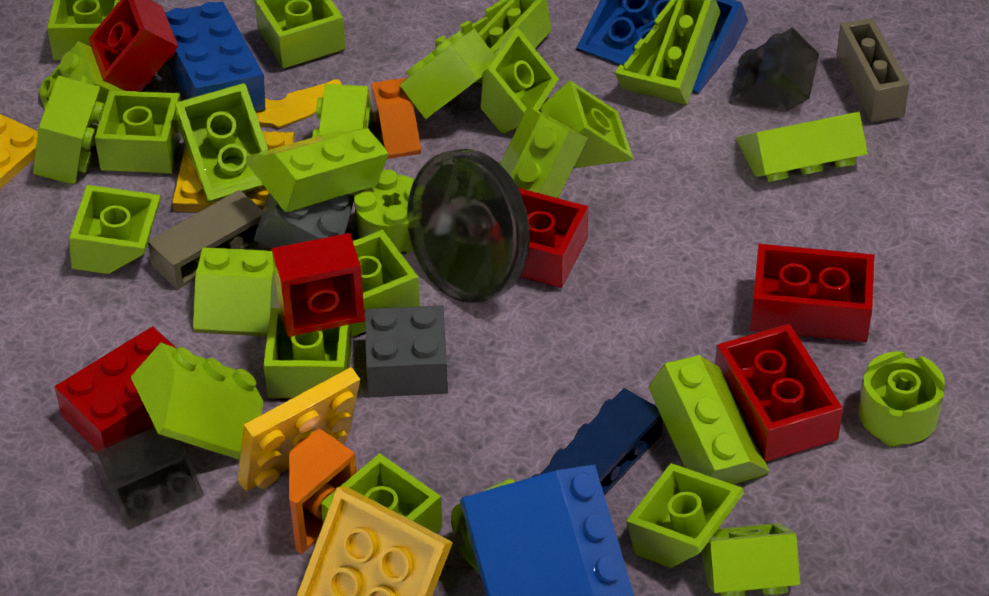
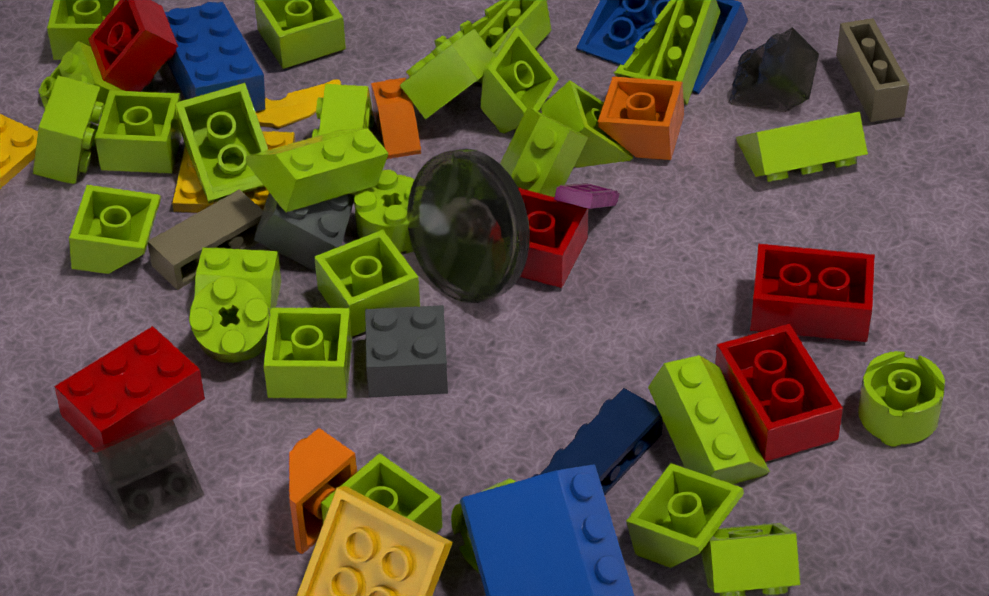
lime slope [131,342,264,460] -> none
yellow plate [237,367,360,492] -> none
red brick [271,233,365,337] -> none
none -> lime brick [189,276,270,363]
none -> magenta tile [554,183,620,209]
none -> orange slope [598,77,684,160]

